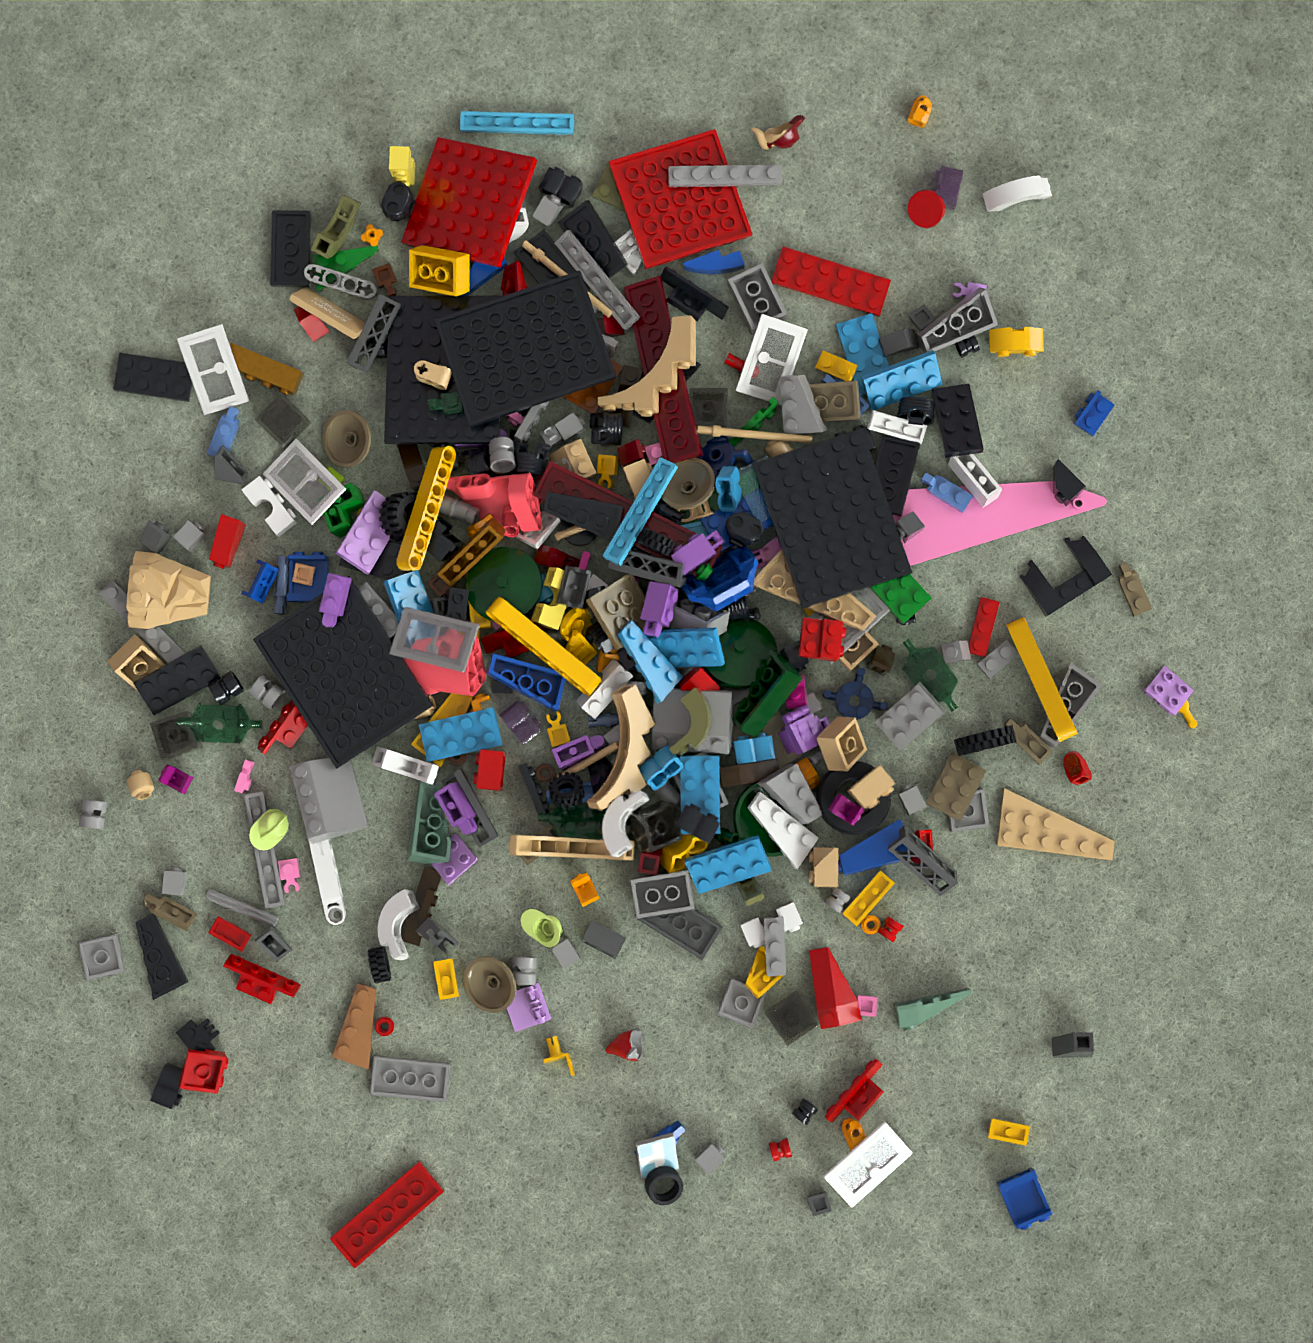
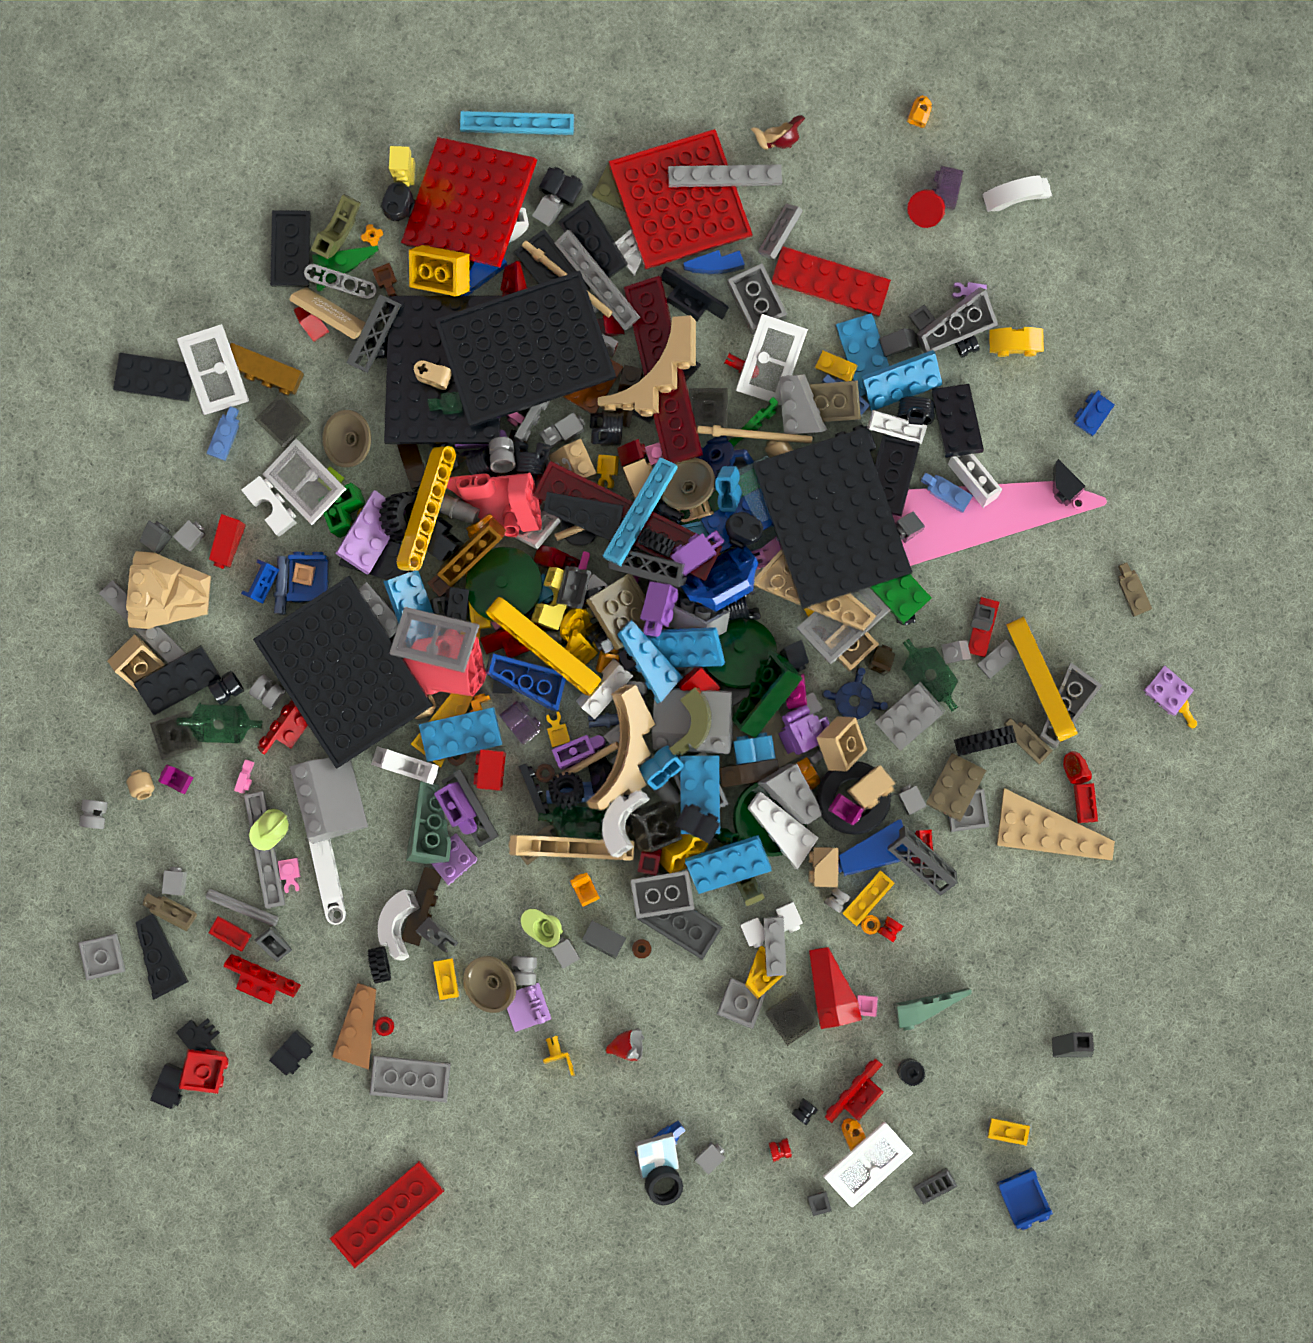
dark grey slope [214,445,248,484] -> none
medium lavender brick [319,573,352,627] -> none
green plate [695,563,713,581] -> none
red plate [798,617,846,662] -> none
black wedge [1020,536,1112,617] -> none
none -> black brick [269,1030,314,1076]
none -> reddish brown plate [632,939,651,959]
none -> light grey plate [758,204,802,259]
none -> black wheel [898,1058,925,1086]
none -> dark grey slope [913,1167,958,1205]
none -> dark grey slope [971,604,995,631]
none -> red plate [1073,783,1098,823]

